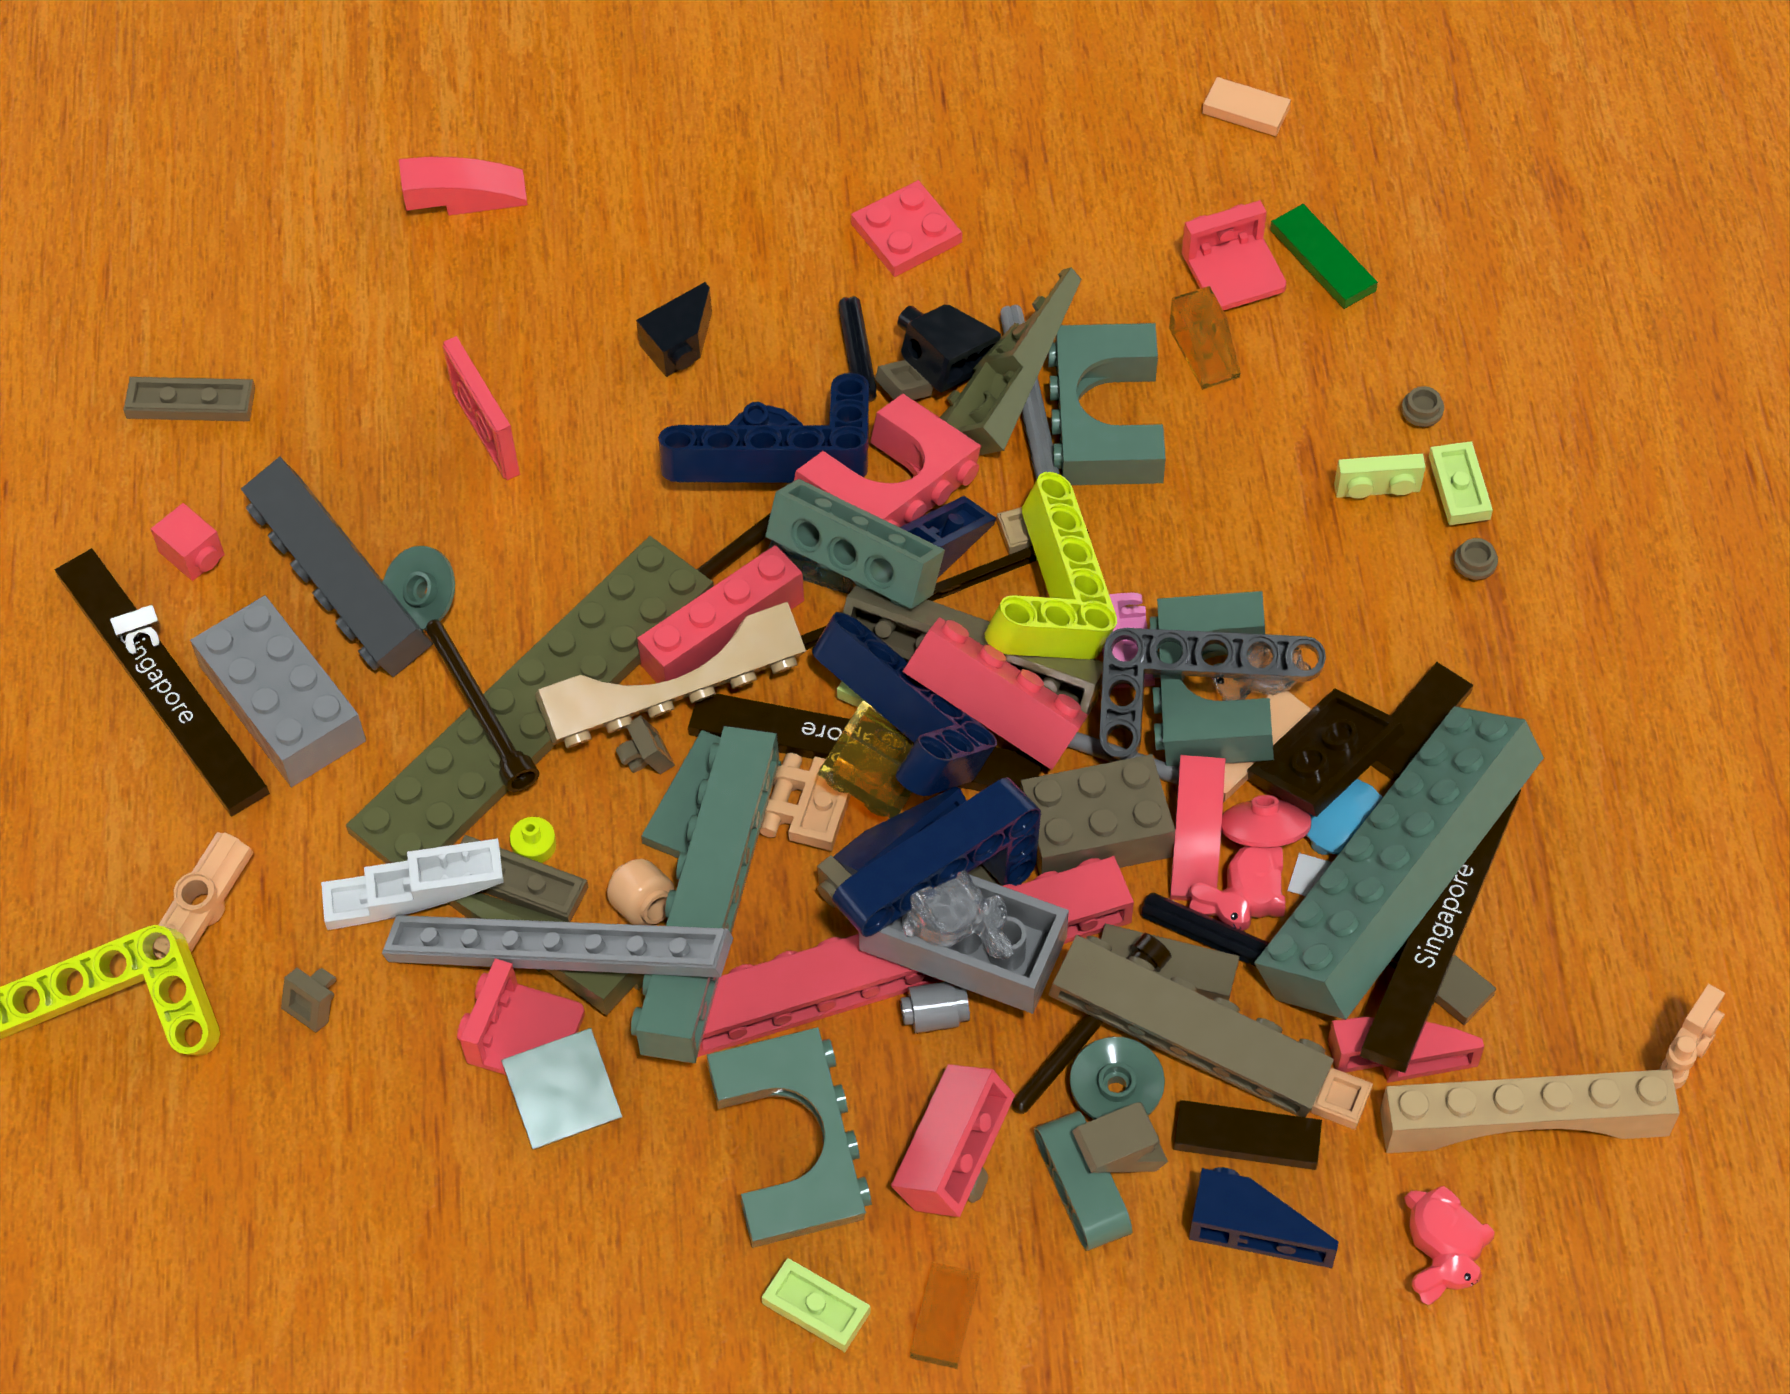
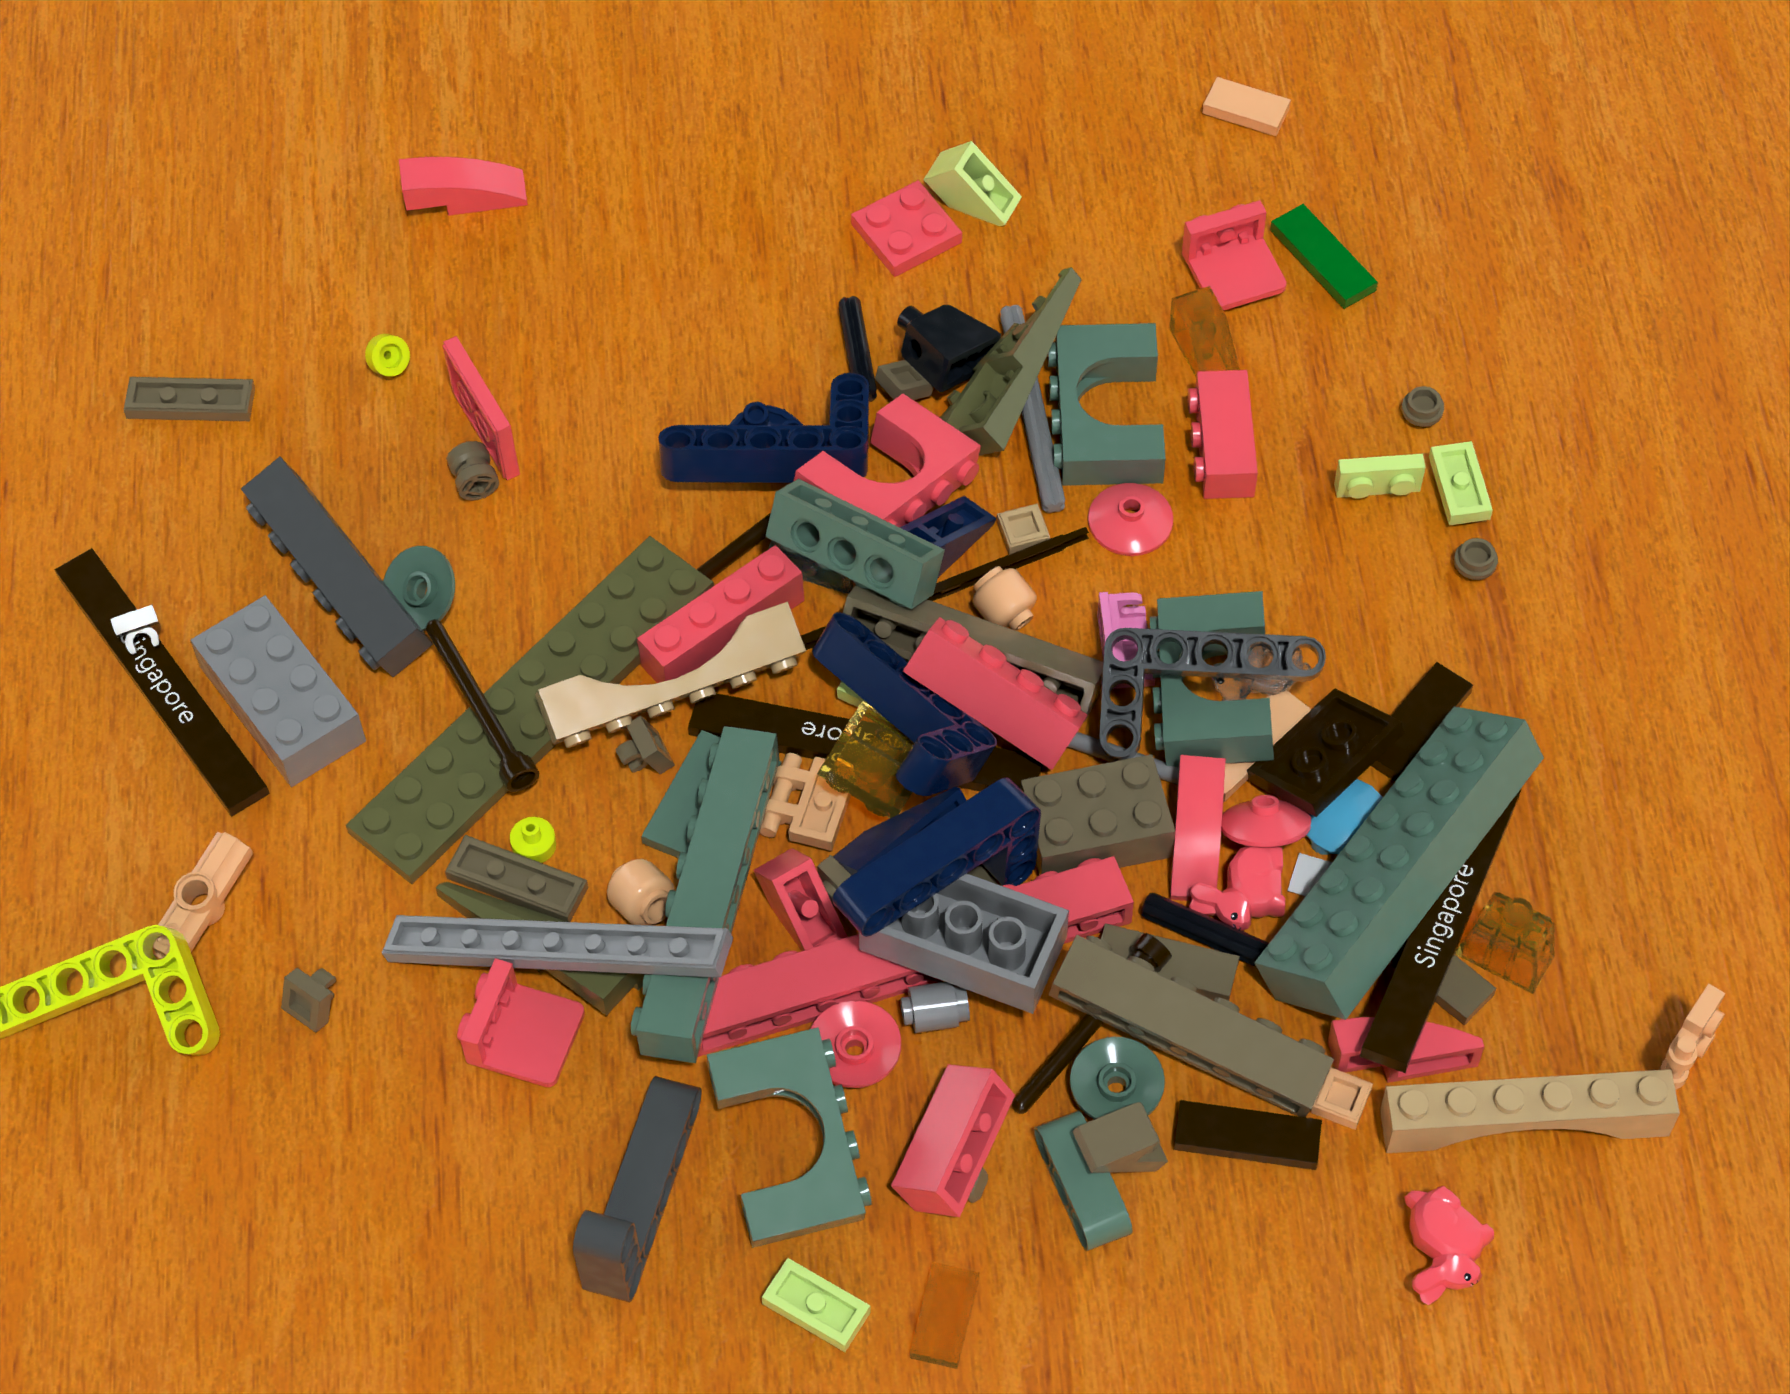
coral brick [151,503,225,581] -> none
white slope [321,838,504,930] -> none
tile [501,1028,623,1150] -> none
black slope [636,282,712,377] -> none
clear animal [902,870,1014,960] -> none
neon yellow beam [984,472,1117,659] -> none
dark blue slope [1189,1167,1339,1268] -> none
none -> neon yellow tile [365,334,410,377]
none -> dark tan wheel [446,441,499,500]
none -> dark grey beam [573,1076,702,1302]
none -> coral slope [753,848,848,951]
none -> coral dish [811,1000,901,1088]
none -> yellowish green slope [924,141,1022,226]
none -> light nougat head [973,566,1037,631]
none -> coral dish [1088,483,1173,556]
none -> coral brick [1188,370,1258,499]
none -> clear yellow torso [1455,892,1555,994]

